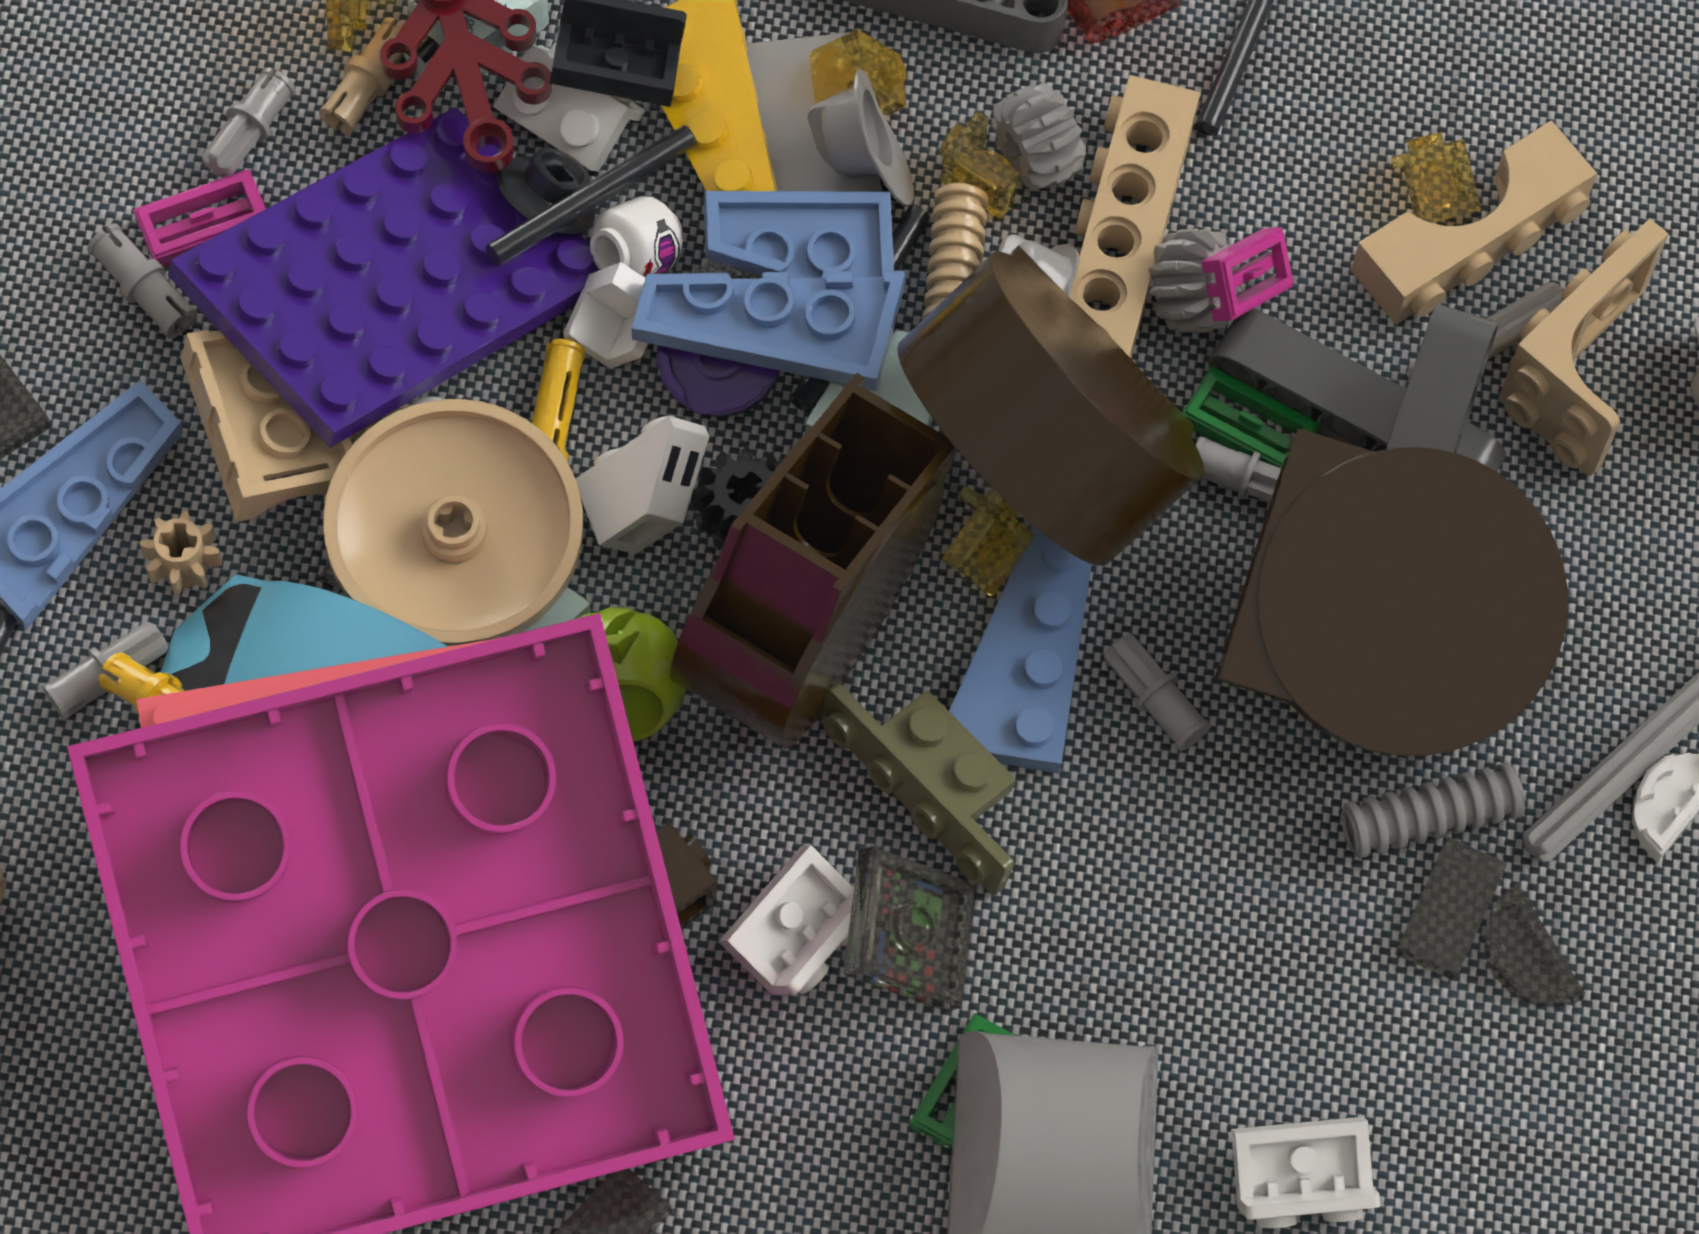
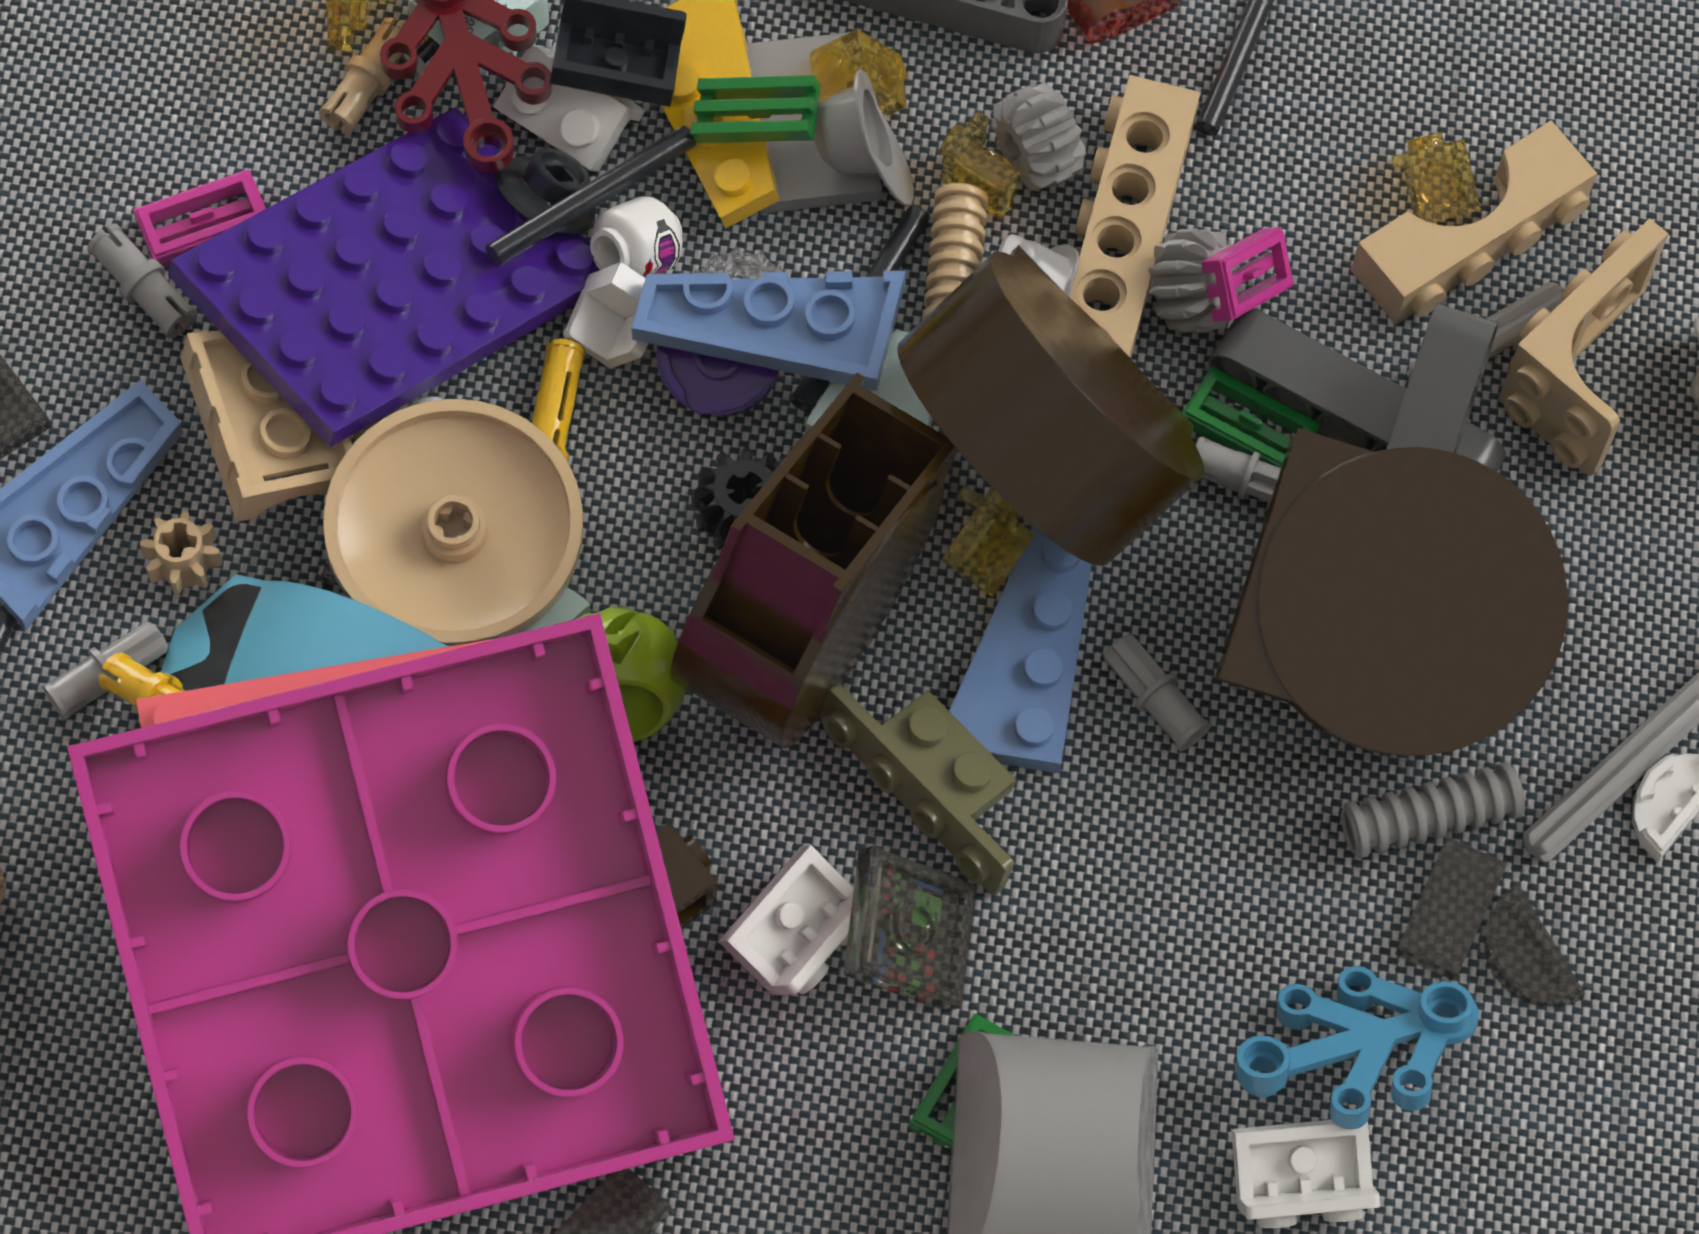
light grey axle [202,67,296,178] -> none
white slope [576,416,709,554] -> none
medium blue wing [703,191,894,278] -> none
none -> green tile [690,75,821,143]
none -> dark azure plant [1235,966,1479,1129]

